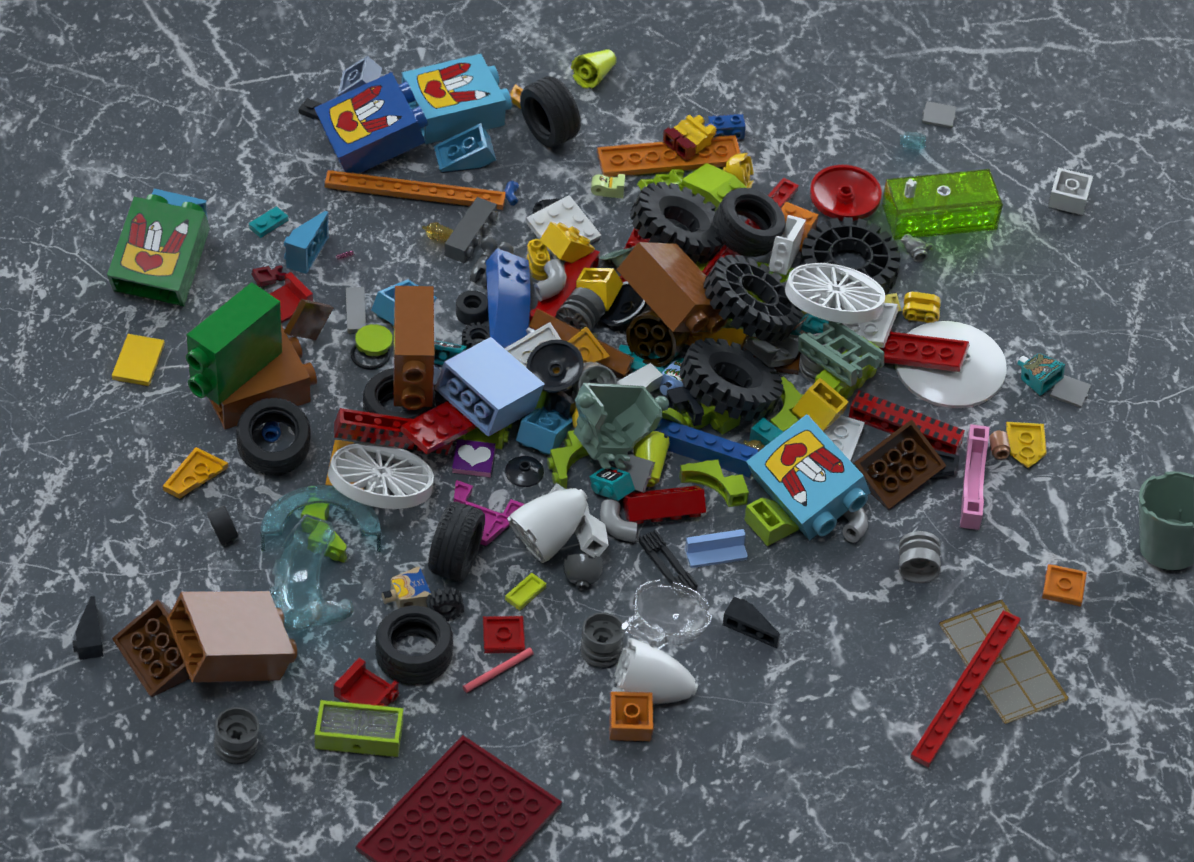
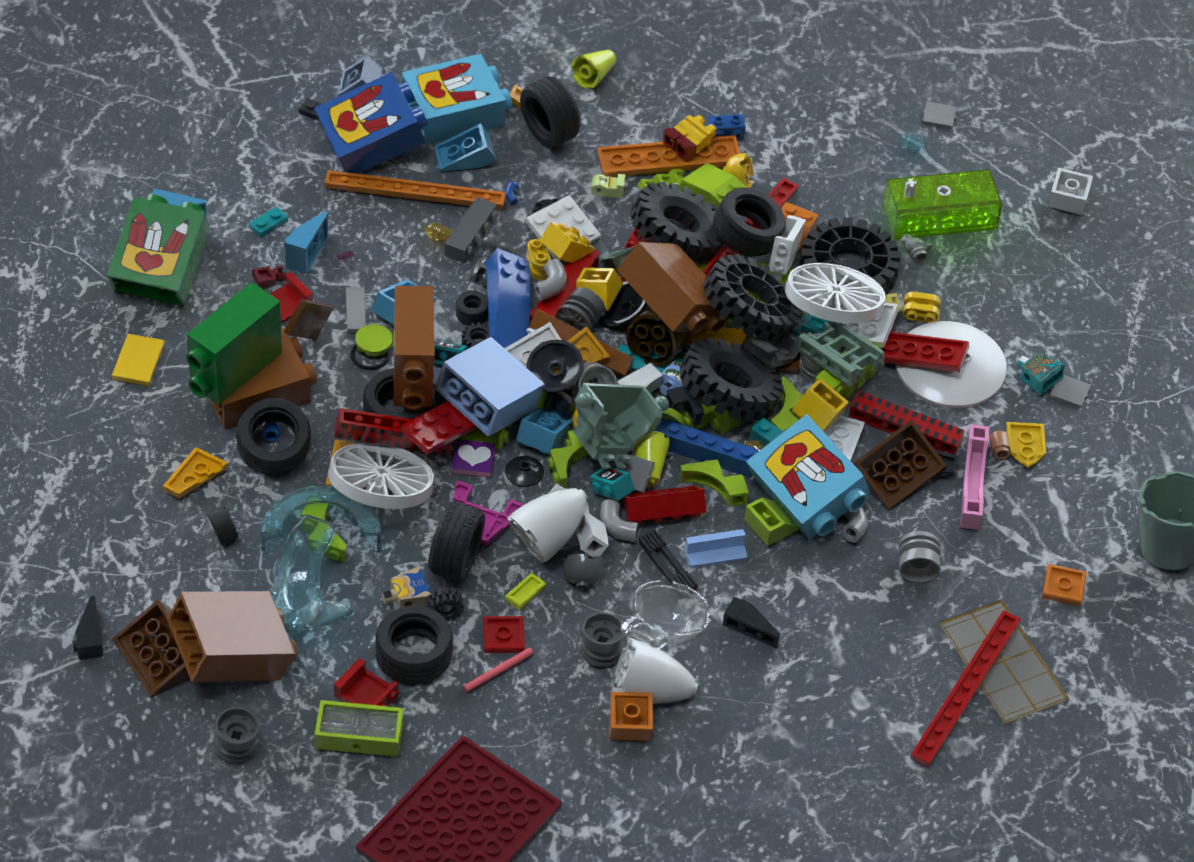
red dish [810,165,882,221] -> none

